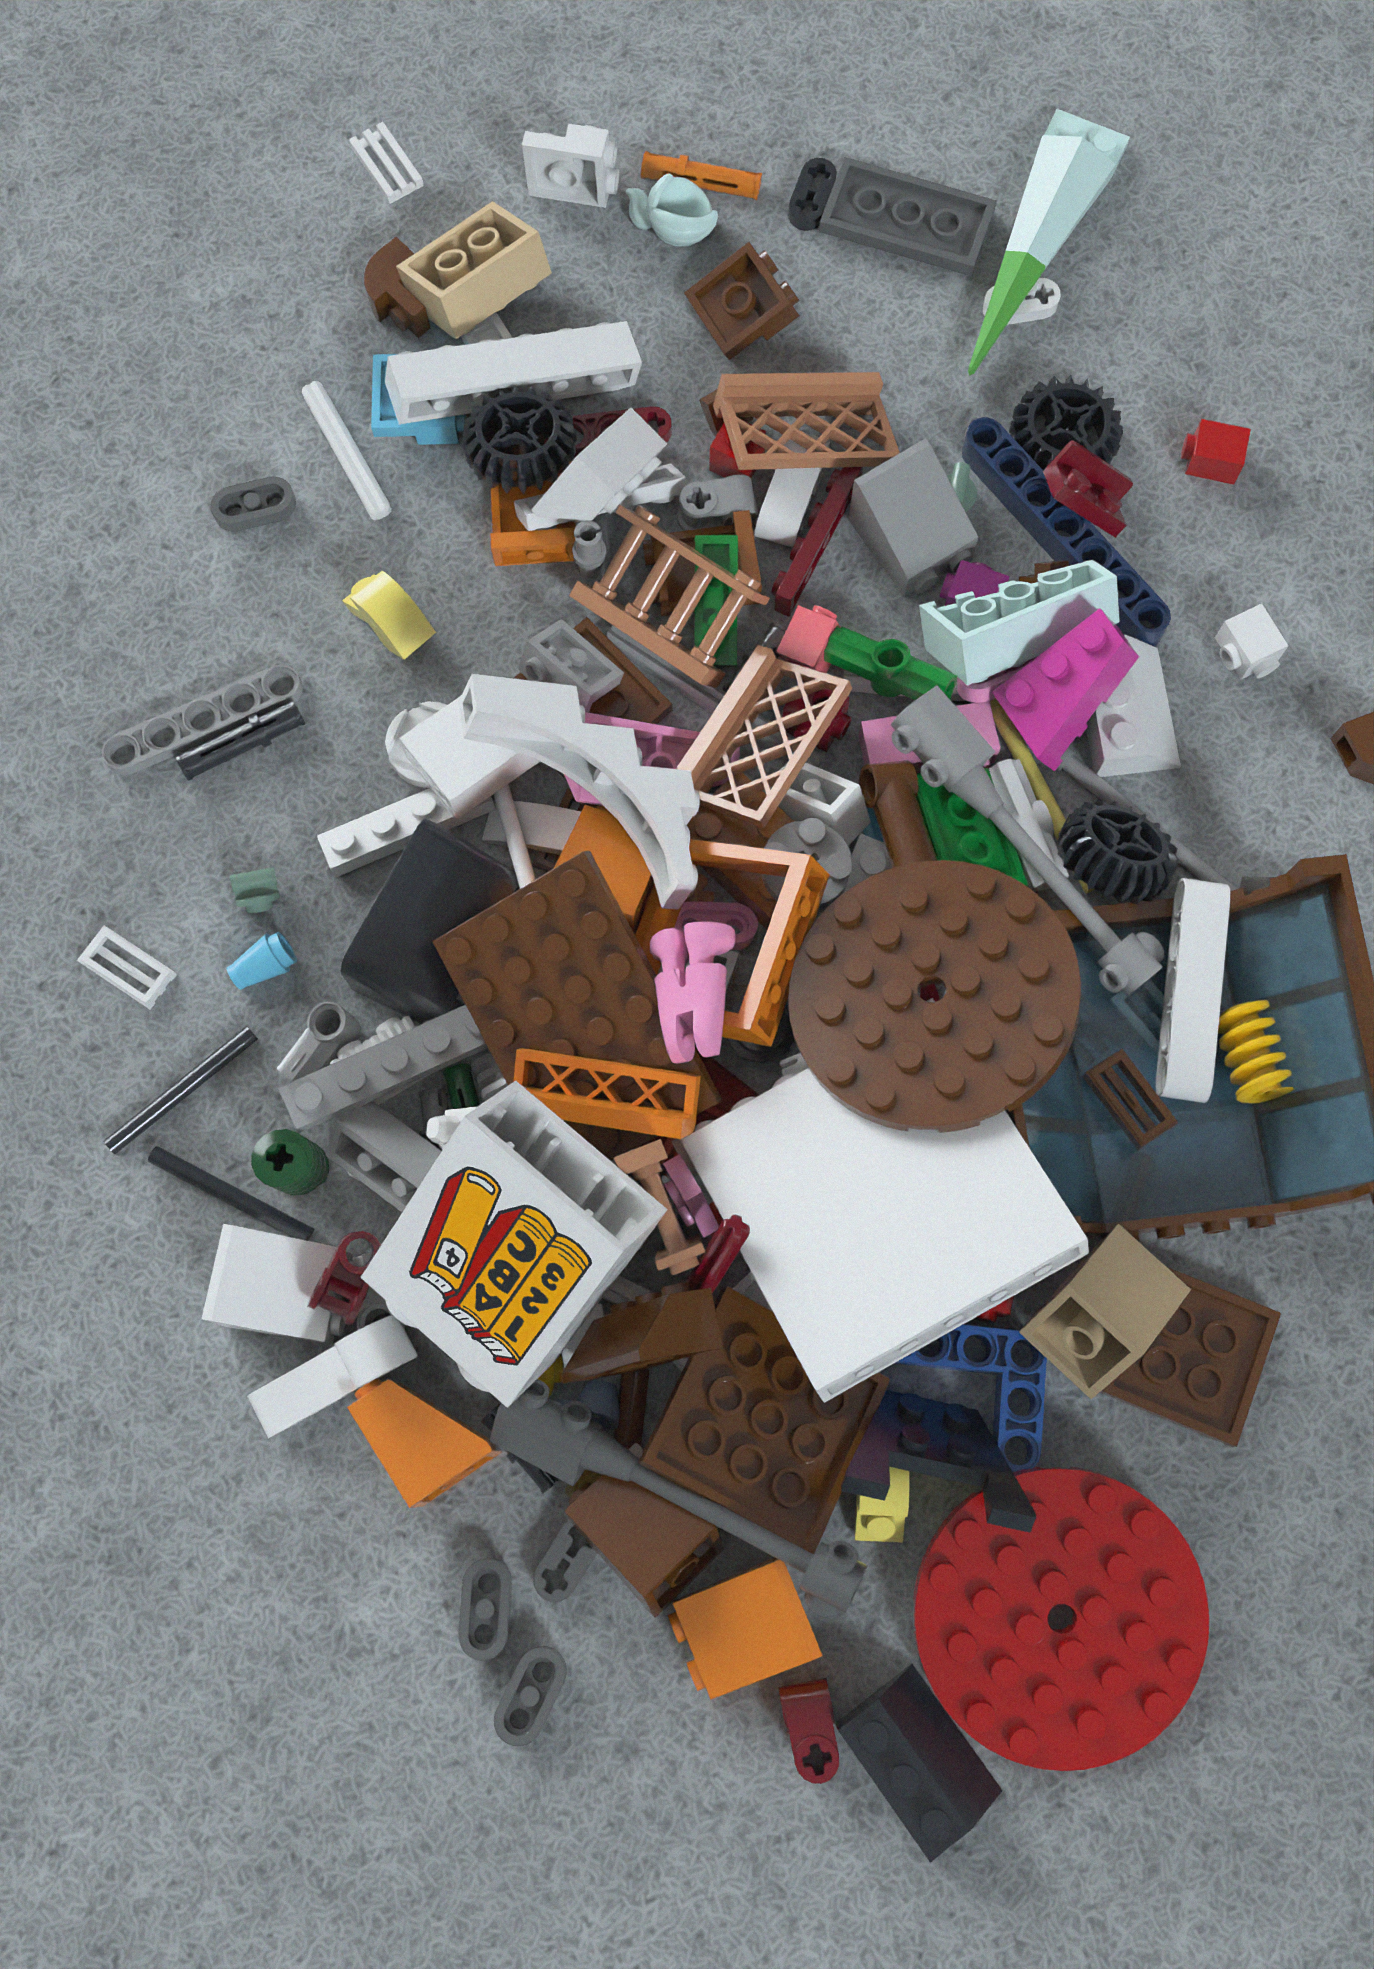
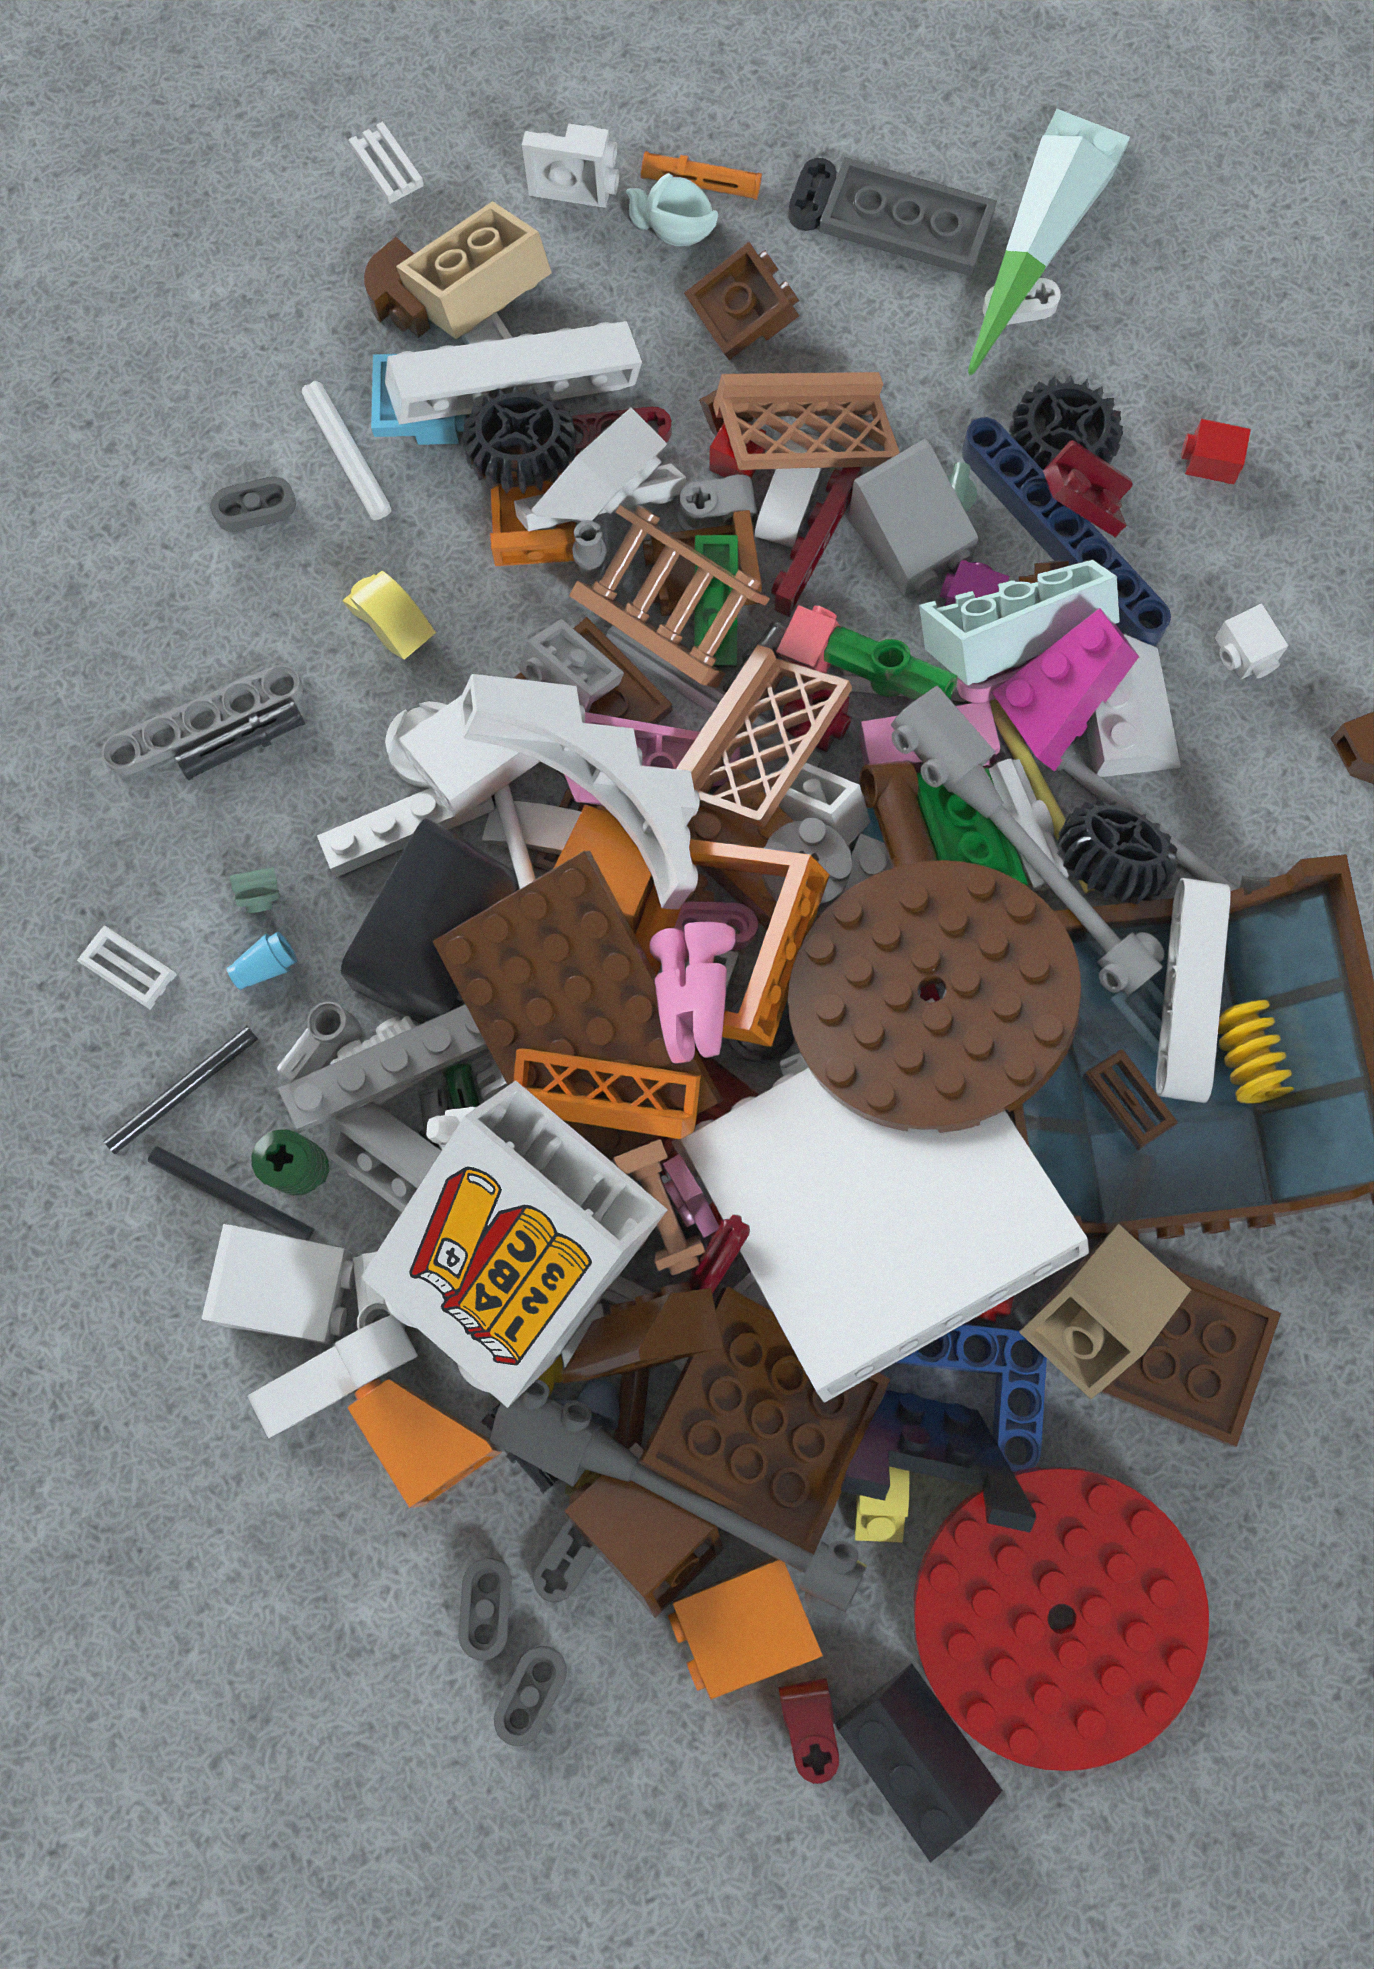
dark red piece [307,1231,381,1326] -> none

